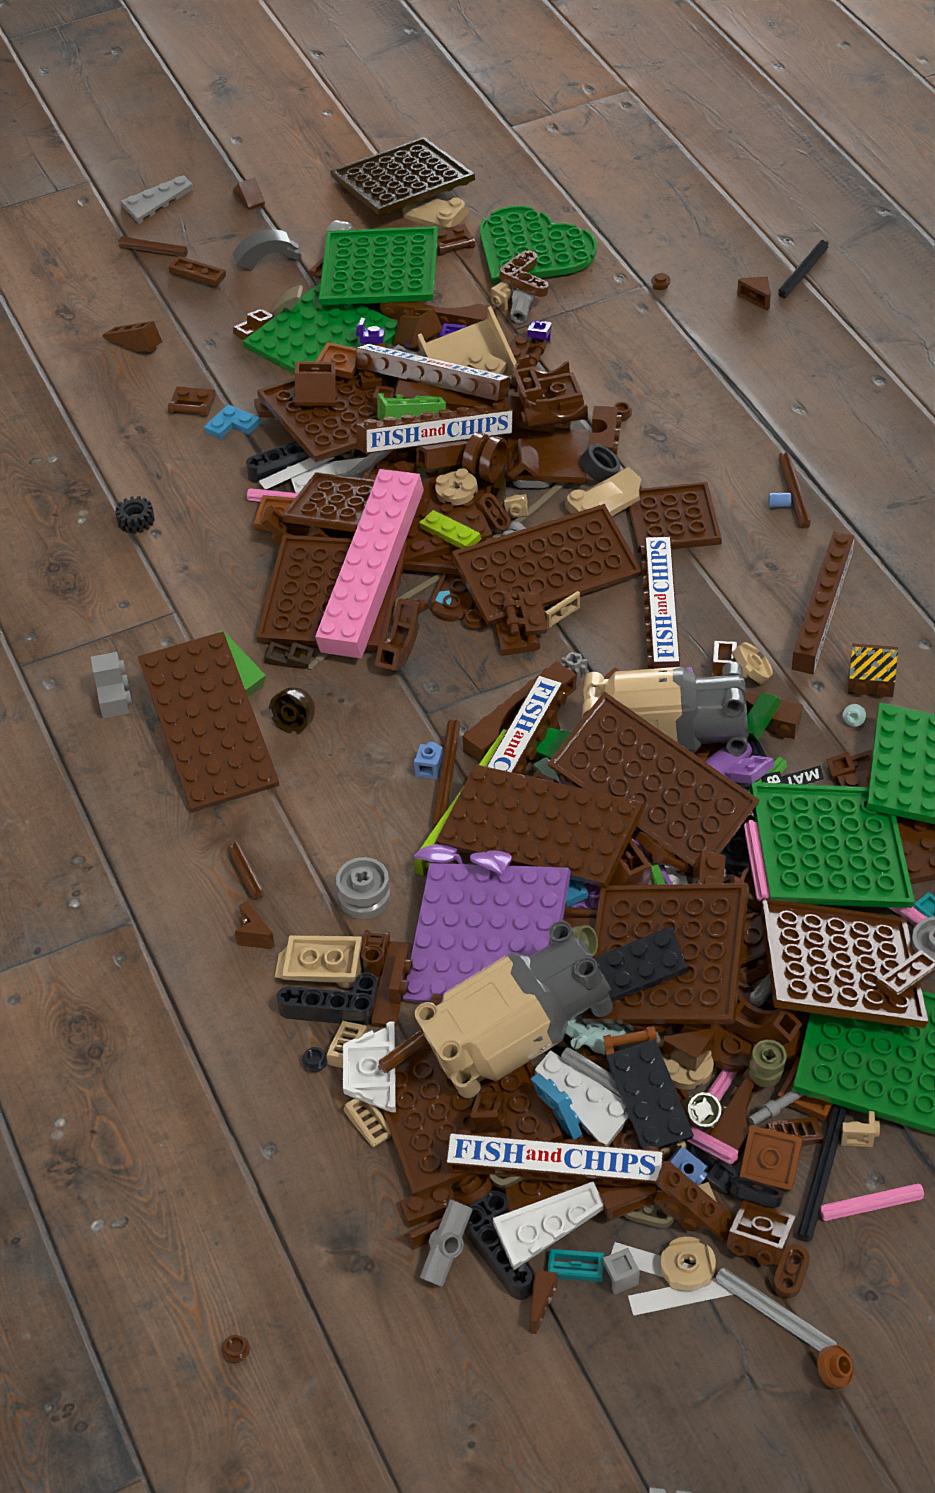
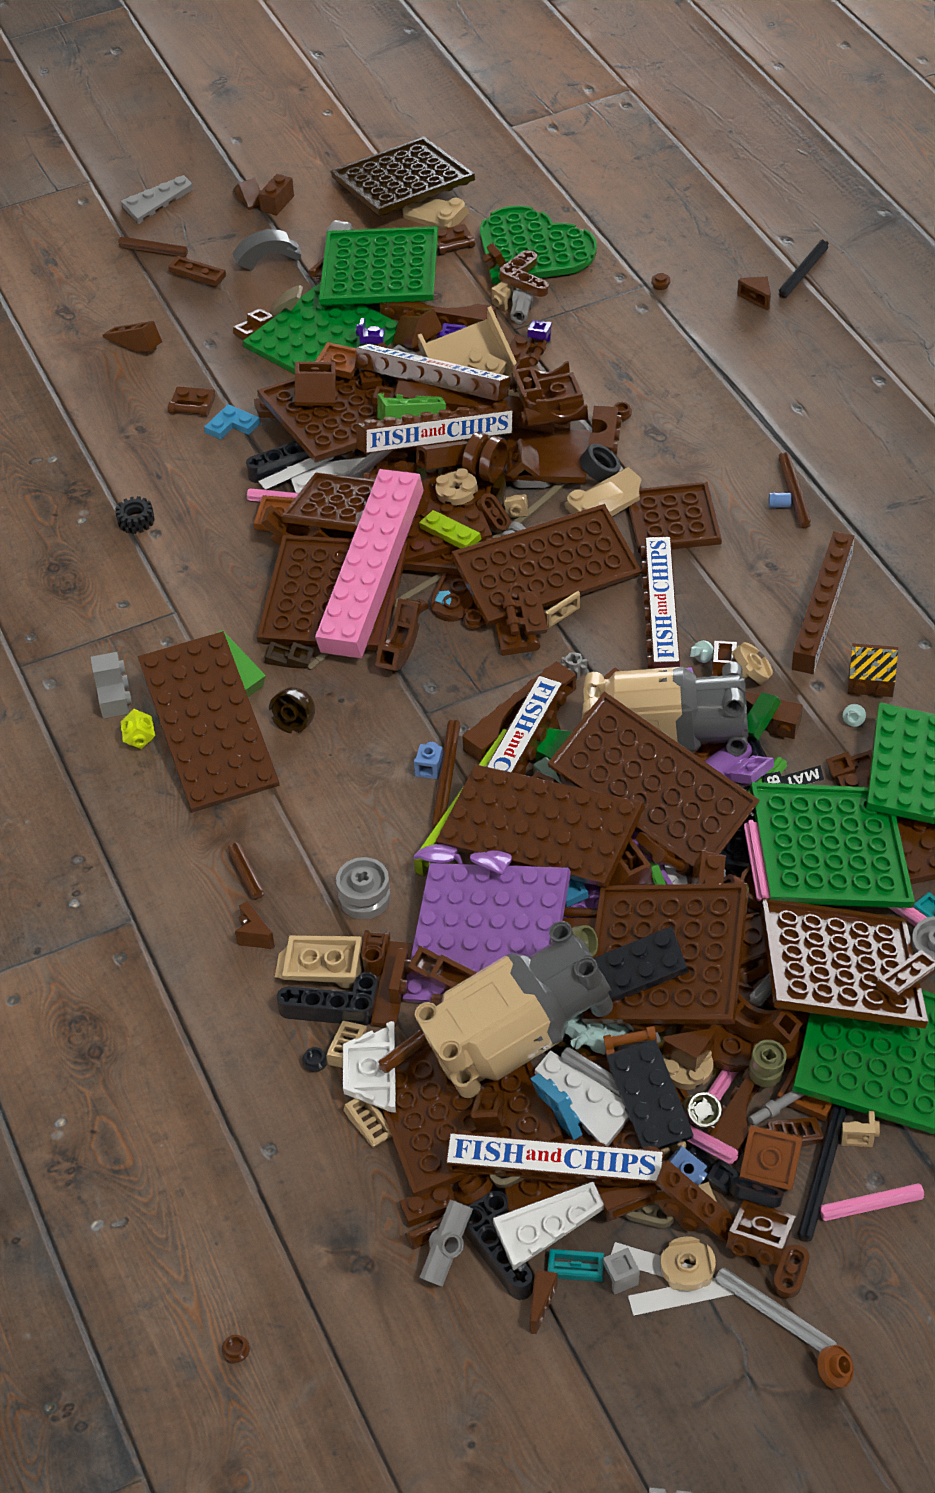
none -> neon yellow brick [120,709,155,749]
none -> reddish brown brick [258,174,294,216]
none -> reddish brown slope [408,946,477,990]
none -> reddish brown tile [482,243,506,269]
none -> light aqua plate [690,640,714,663]

